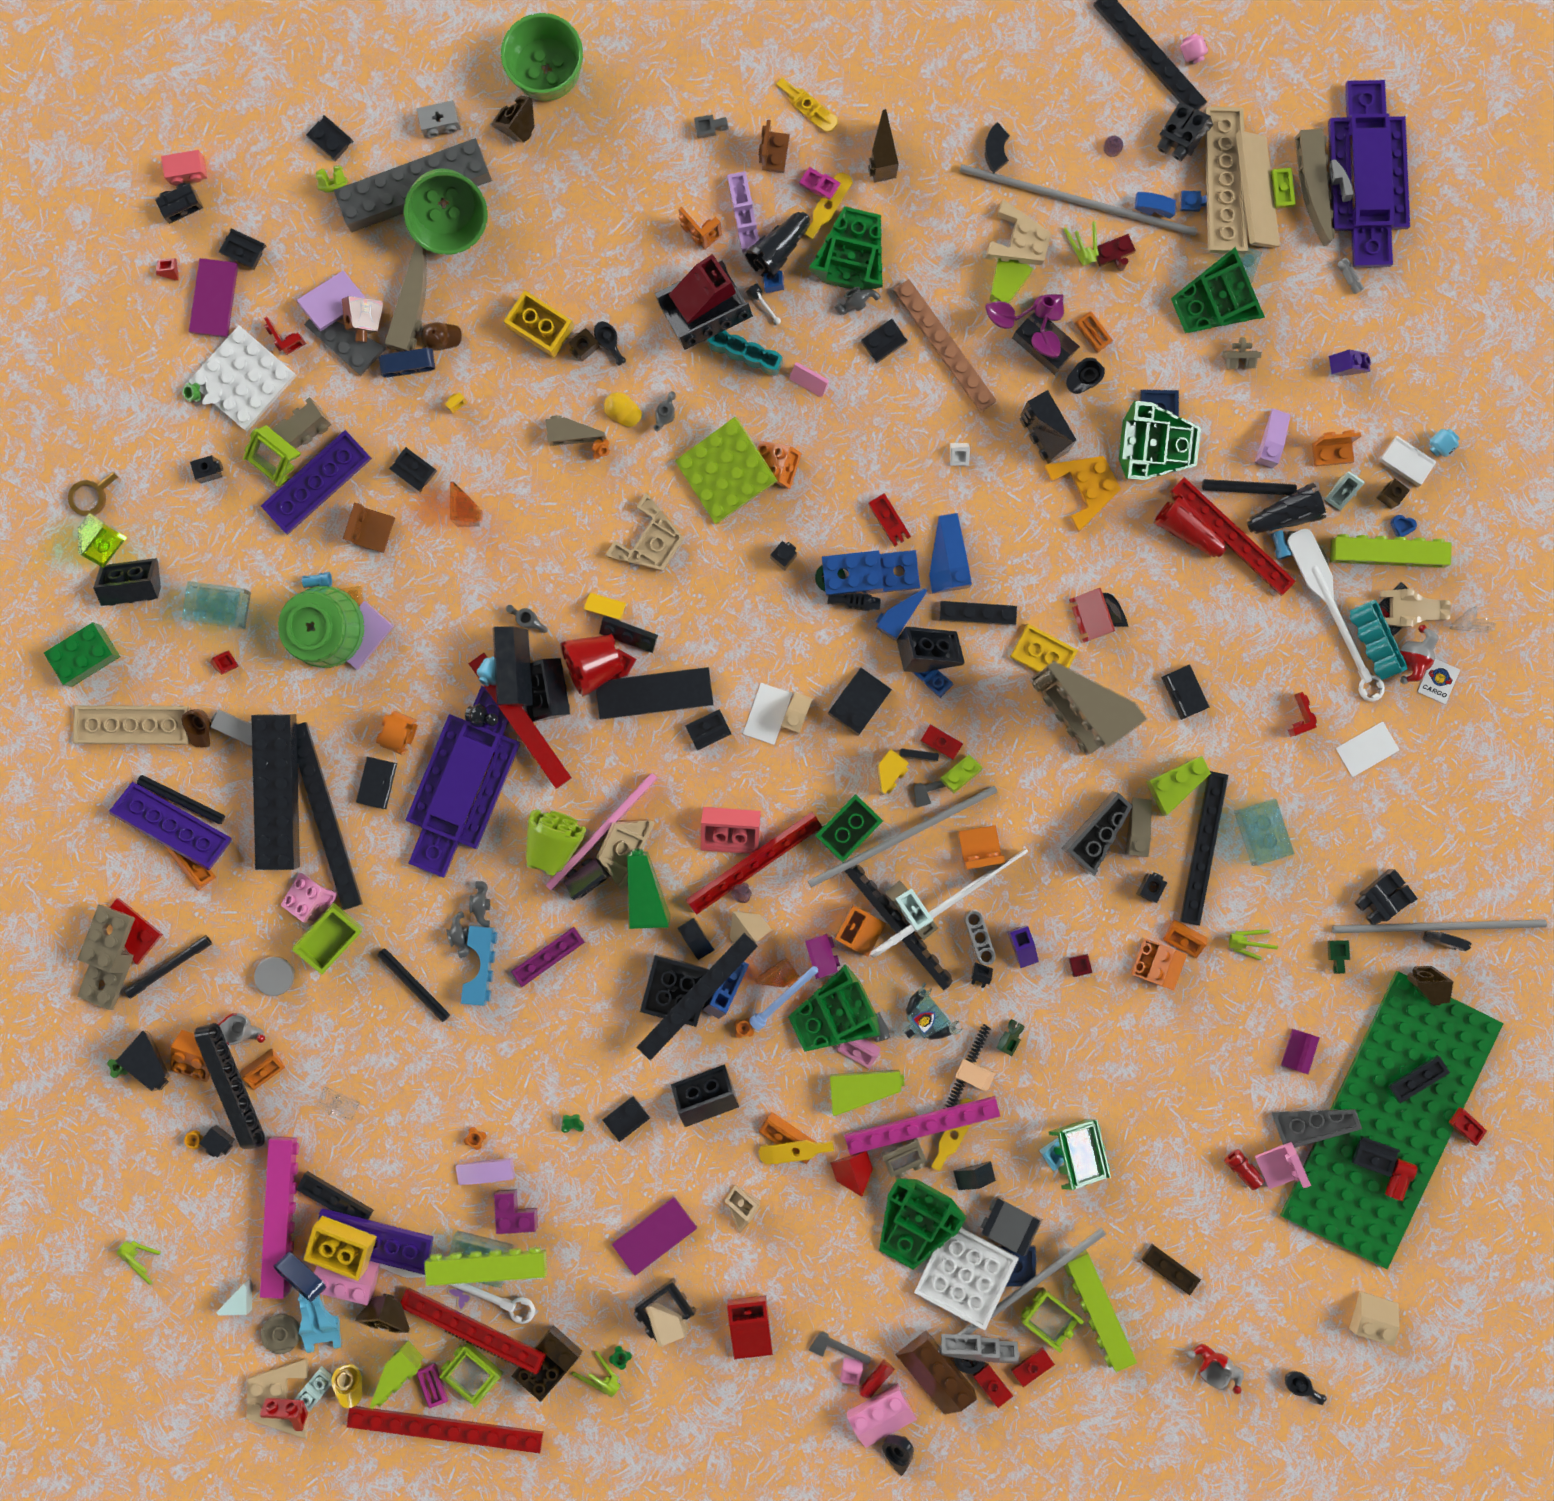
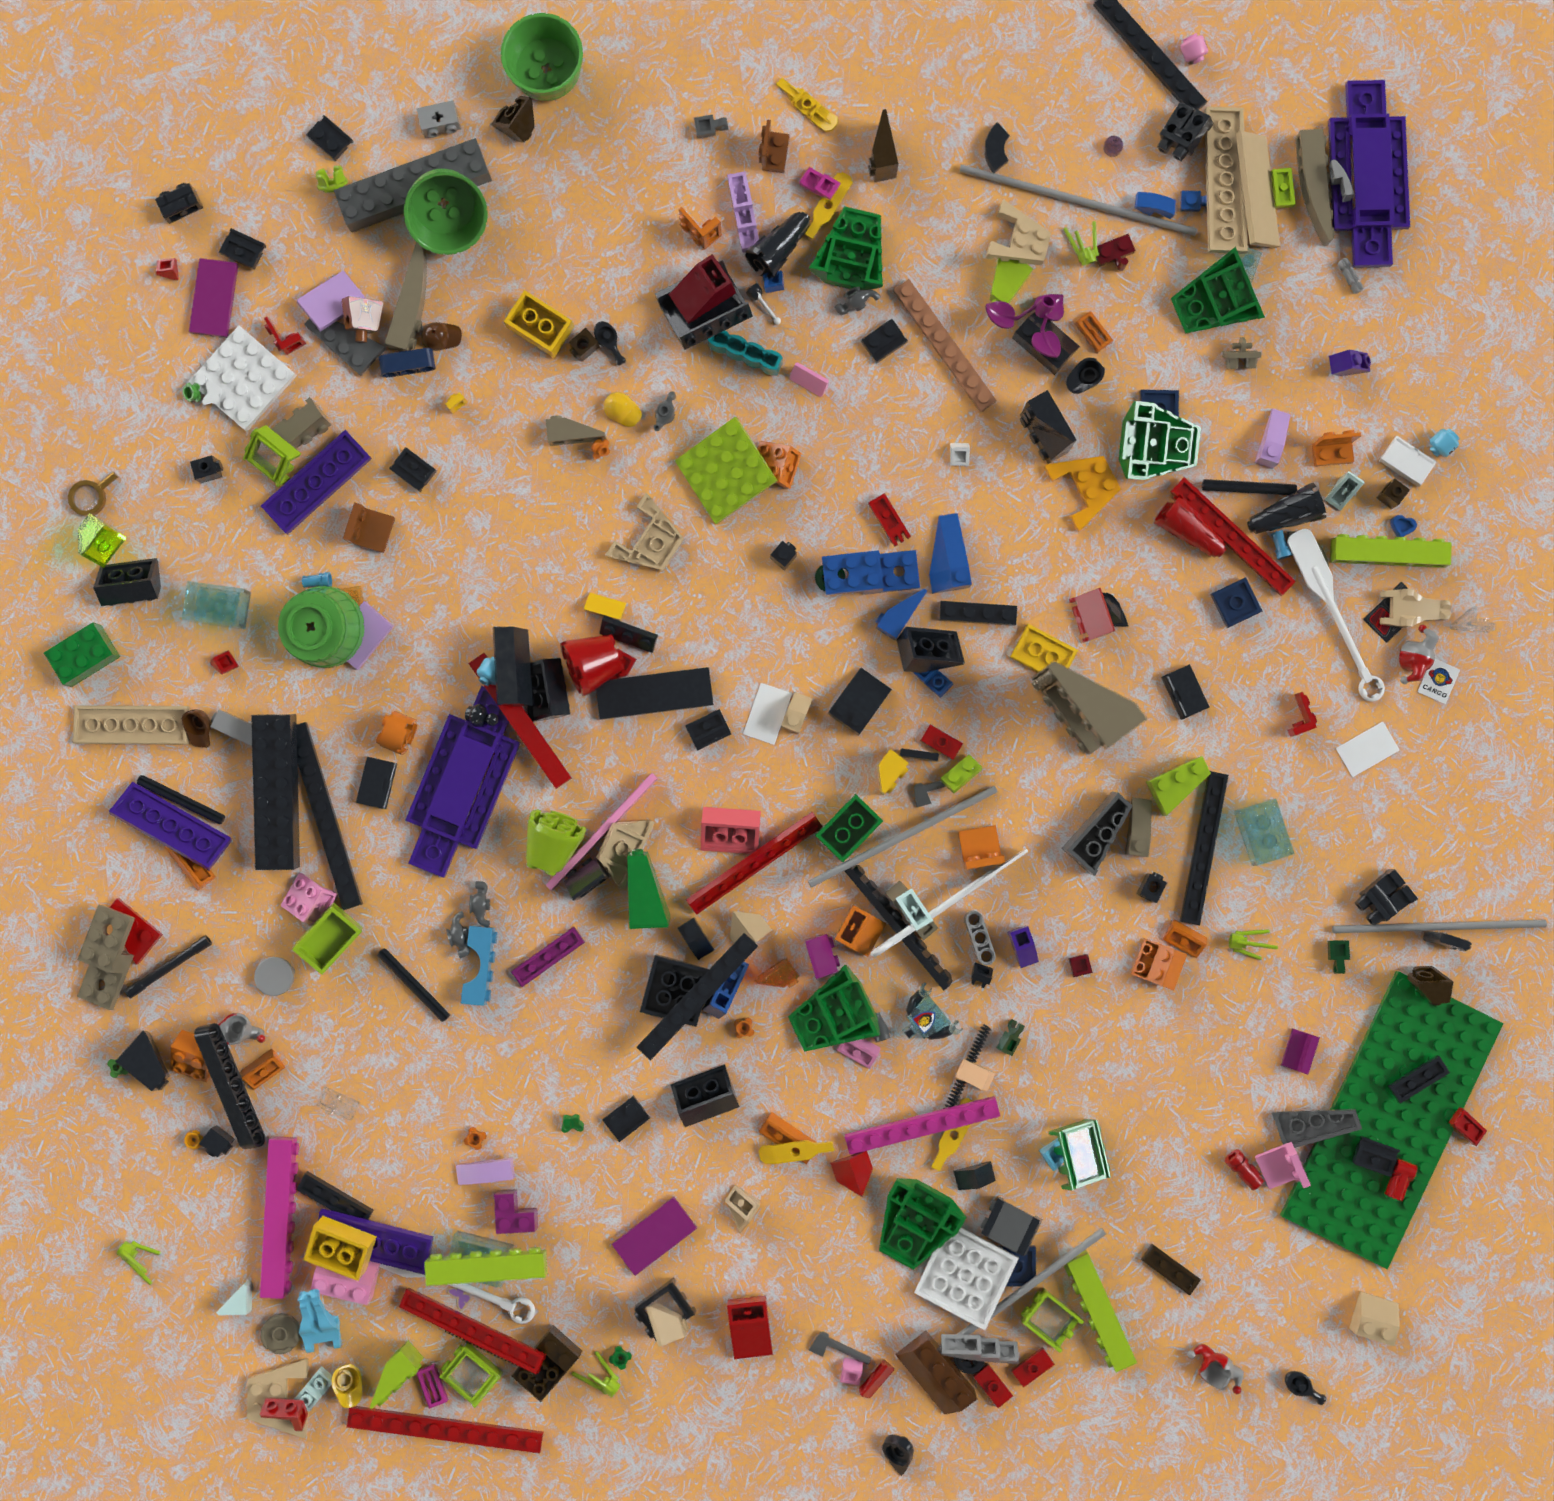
coral piece [161,150,207,186] -> none
dark blue beam [273,1252,326,1302] -> none
dark brown slope [355,1294,410,1333] -> none
clear orange slope [450,482,483,527] -> none
dark grey piece [506,605,548,633] -> none
tile [731,883,752,903] -> none
light blue piece [749,966,818,1030] -> none
black hinge [827,593,881,611] -> none
lime slope [830,1070,905,1116] -> none
bright pink slope [847,1384,917,1448] -> none
dark tan window [881,1138,927,1178] -> none
teal brick [1350,599,1407,680] -> none
none -> dark blue plate [1210,577,1263,628]

